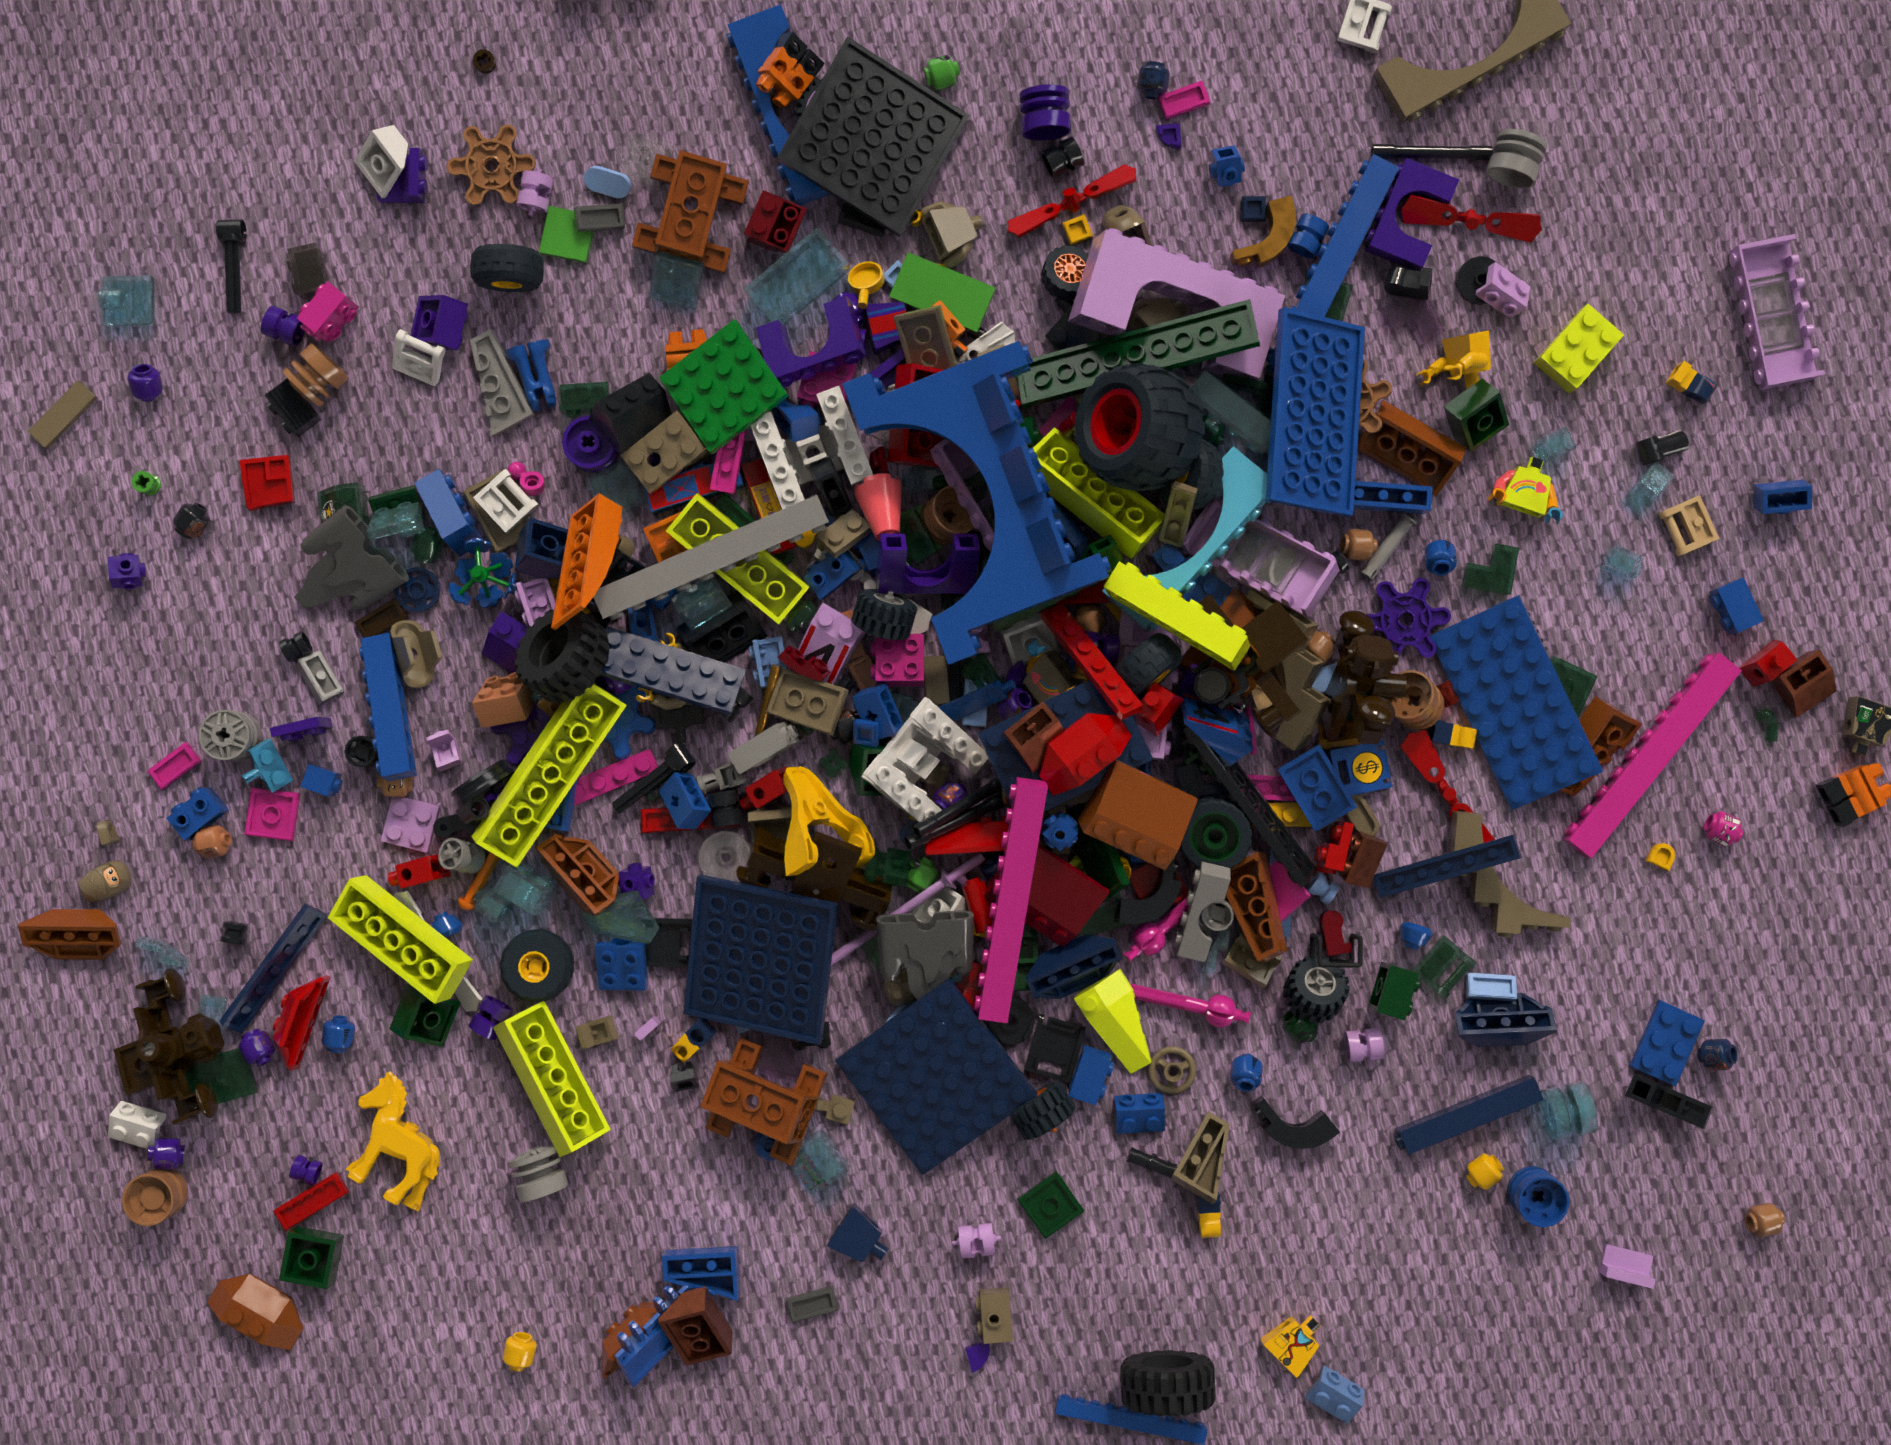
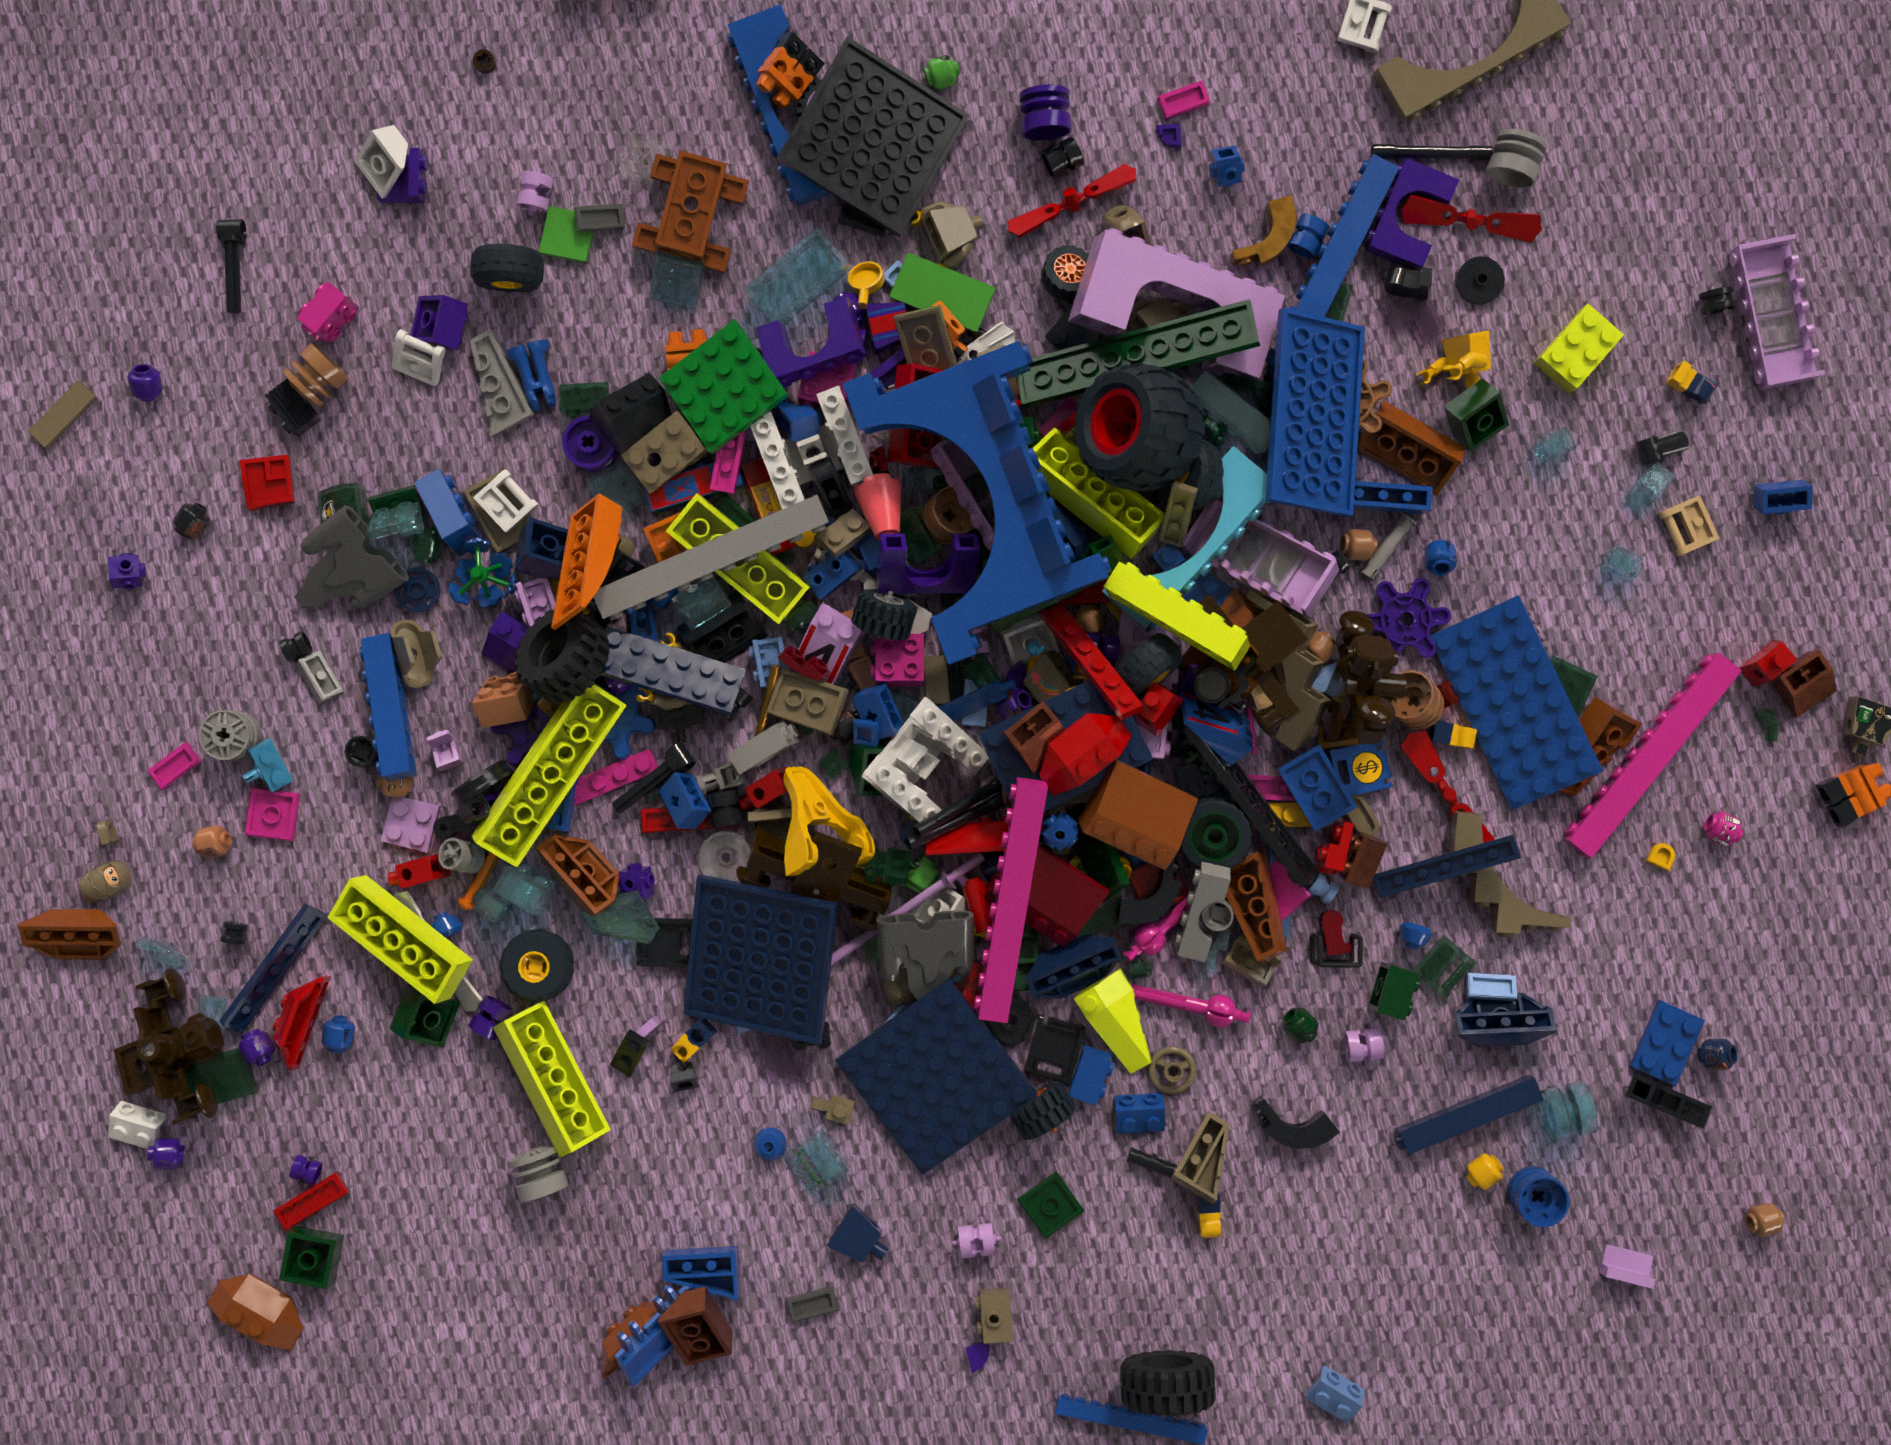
clear light blue plate [98,275,155,326] -> none
medium nougat wheel [122,1169,188,1226] -> none
bright green bush [132,471,161,496] -> none
blue brick [166,787,229,841] -> none
dark purple wheel [261,306,305,347] -> none
dark purple plate [270,717,333,742] -> none
clear smoke brick [286,243,329,300] -> none
blue brick [300,764,343,796] -> none
yellow animal [346,1071,440,1211] -> none
dark brown tile [354,598,409,638] -> none
medium nougat plate [446,124,536,205] -> none
yellow head [502,1332,537,1371] -> none
dark pink plate [507,462,545,496] -> none
dark tan bracket [576,1015,619,1049] -> none
light blue tile [584,166,632,198] -> none
blue plate [595,937,648,991] -> none
dark orange piece [700,1037,828,1166] -> none
dark red slope [744,190,807,253] -> none
dark tan tile [919,764,950,788] -> none
dark purple head [933,782,967,810] -> none
yellow tile [1062,214,1093,246] -> none
dark blue head [1137,61,1170,100] -> none
blue head [1230,1054,1263,1092] -> none
dark blue tile [1241,196,1266,222] -> none
yellow torso [1260,1315,1321,1378] -> none
black wheel [1283,955,1350,1023] -> none
clear green plate [1462,543,1519,596] -> none
lavender bracket [1476,262,1530,318] -> none
torso [1487,457,1563,525] -> none
blue brick [1709,577,1764,635] -> none
none -> black plate [610,1029,650,1077]
none -> clear green plate [1126,960,1152,980]
none -> black wheel [1698,287,1737,315]

